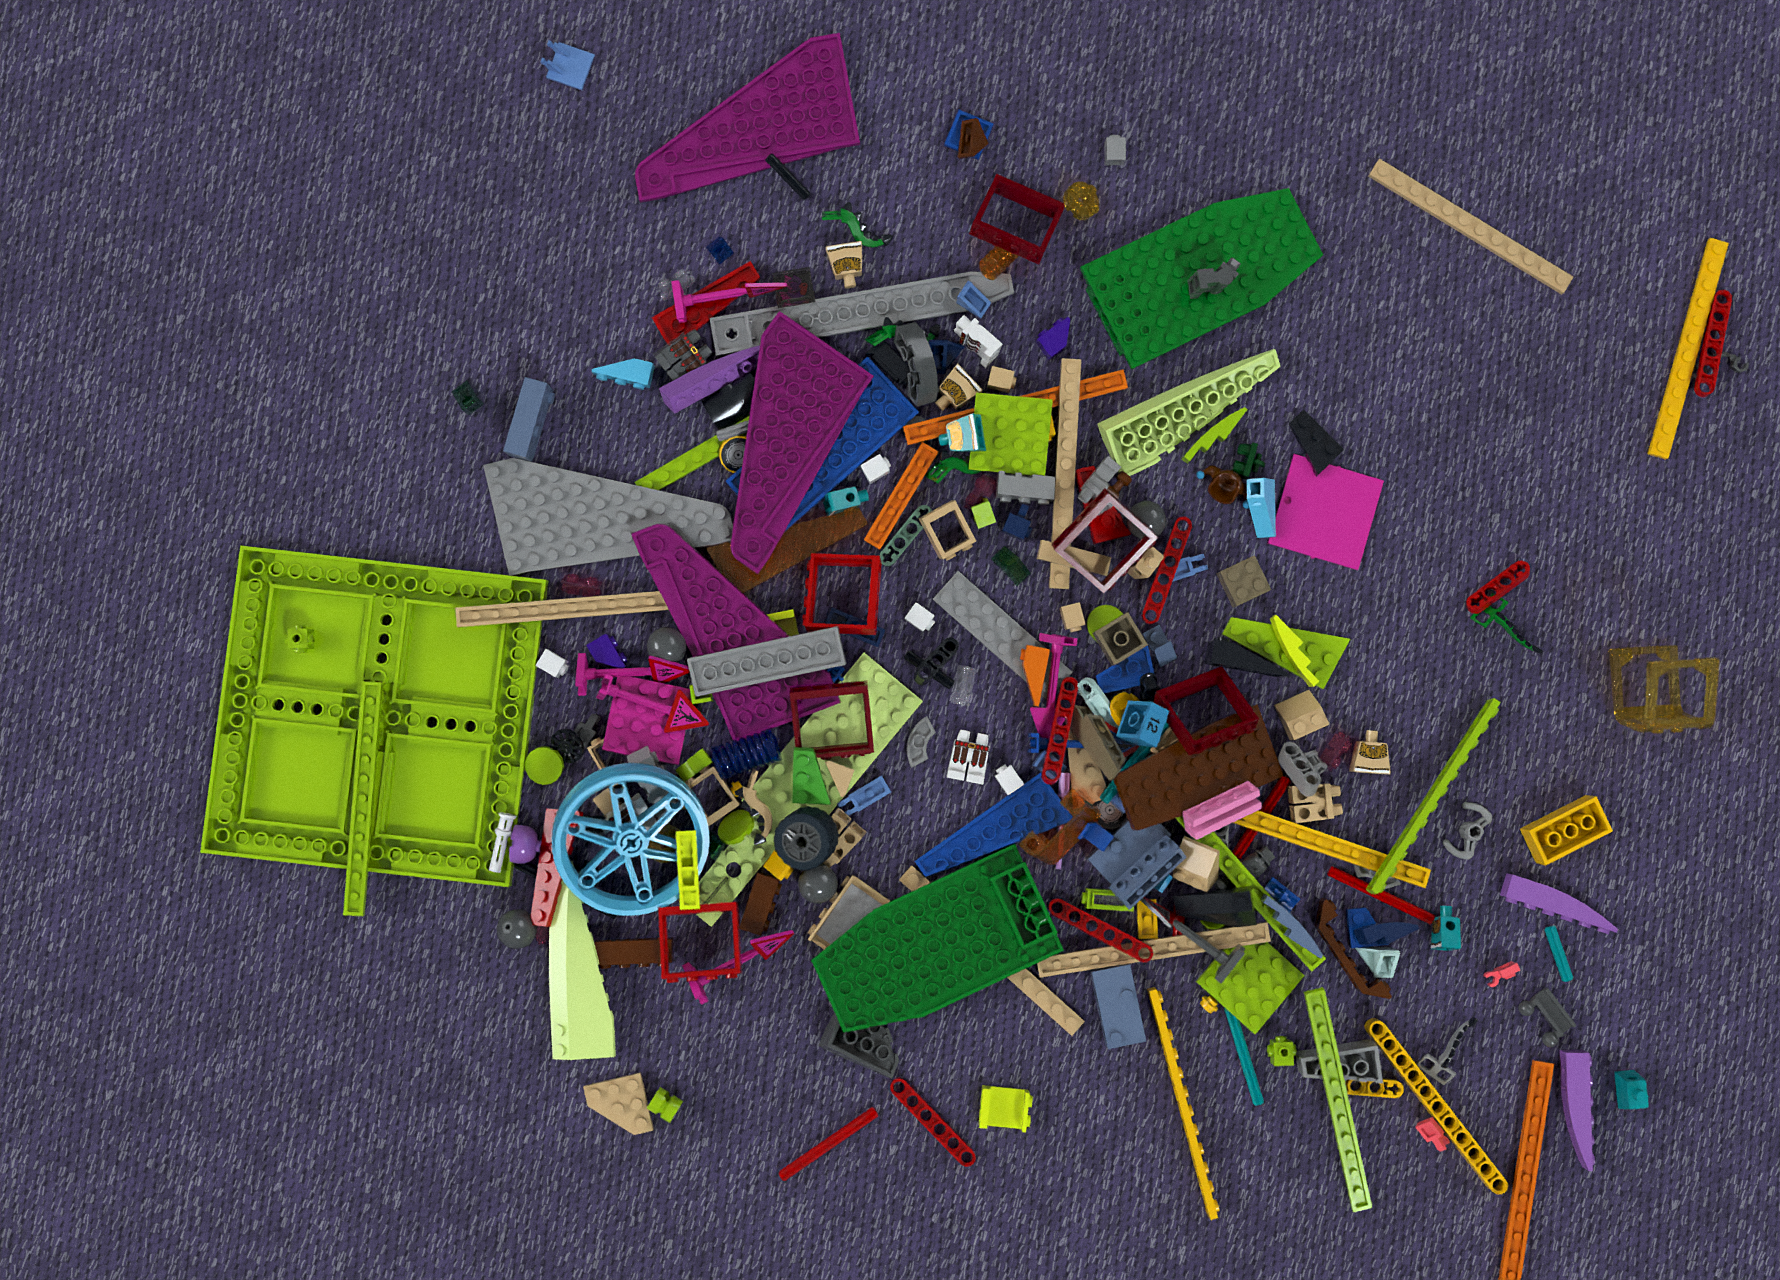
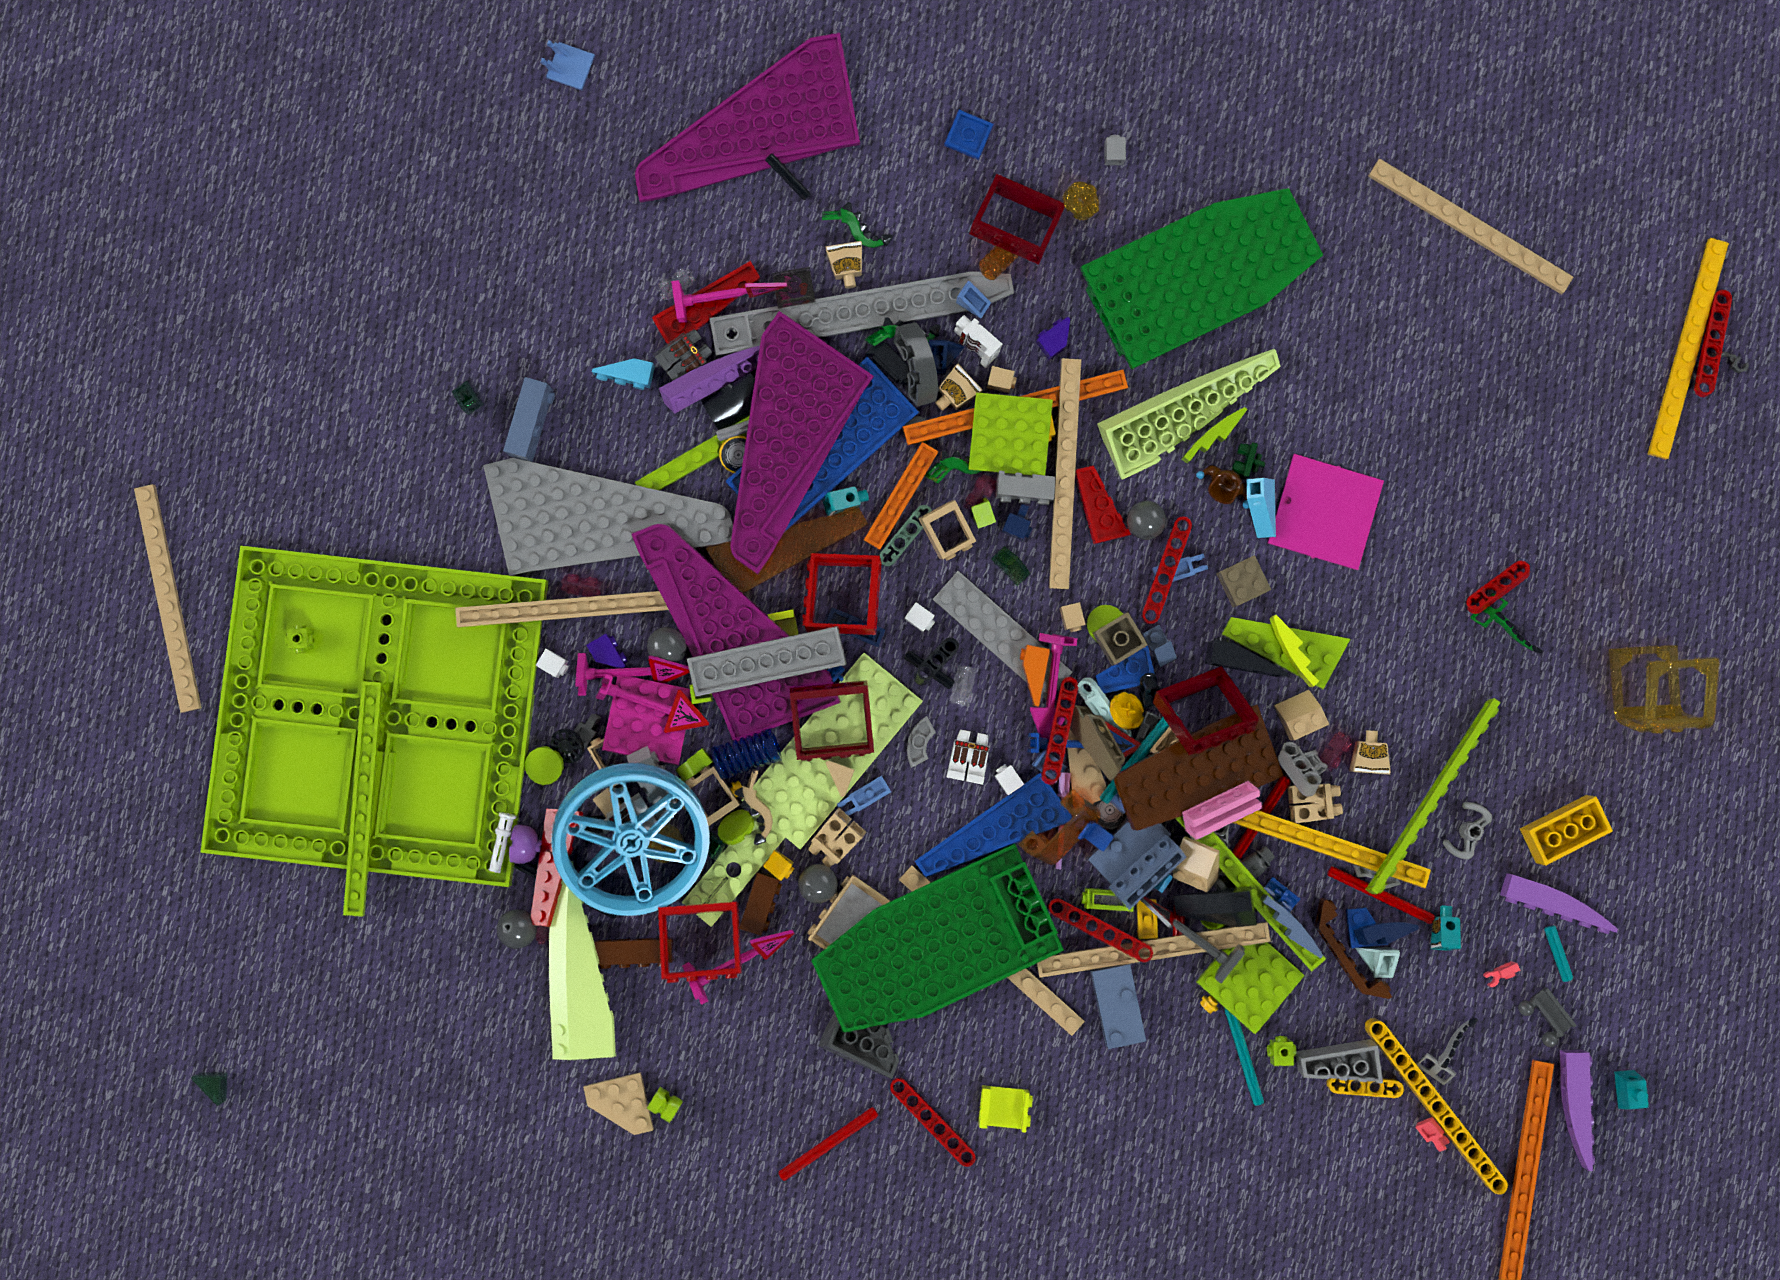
neon yellow slope [676,830,700,910] -> none
clear blue slope [706,236,734,265] -> none
black wheel [774,806,839,871] -> none
bright green wing [792,747,831,805] -> none
white brick [860,454,891,484] -> none
teal torso [939,413,986,452] -> none
reddish brown slope [957,118,989,159] -> none
tan slope [1037,540,1111,576] -> none
window [1051,488,1158,593] -> none
light grey hips [1078,456,1132,516] -> none
dark azure brick [1116,700,1169,747] -> none
tan torso [1127,539,1164,579] -> none
yellow plate [1147,987,1220,1220] -> none
dark grey hips [1187,257,1241,299] -> none
black wing [1289,409,1344,477] -> none
lime plate [1304,987,1372,1212] -> none
none -> tan plate [134,484,202,713]
none -> clear green slope [191,1072,227,1106]

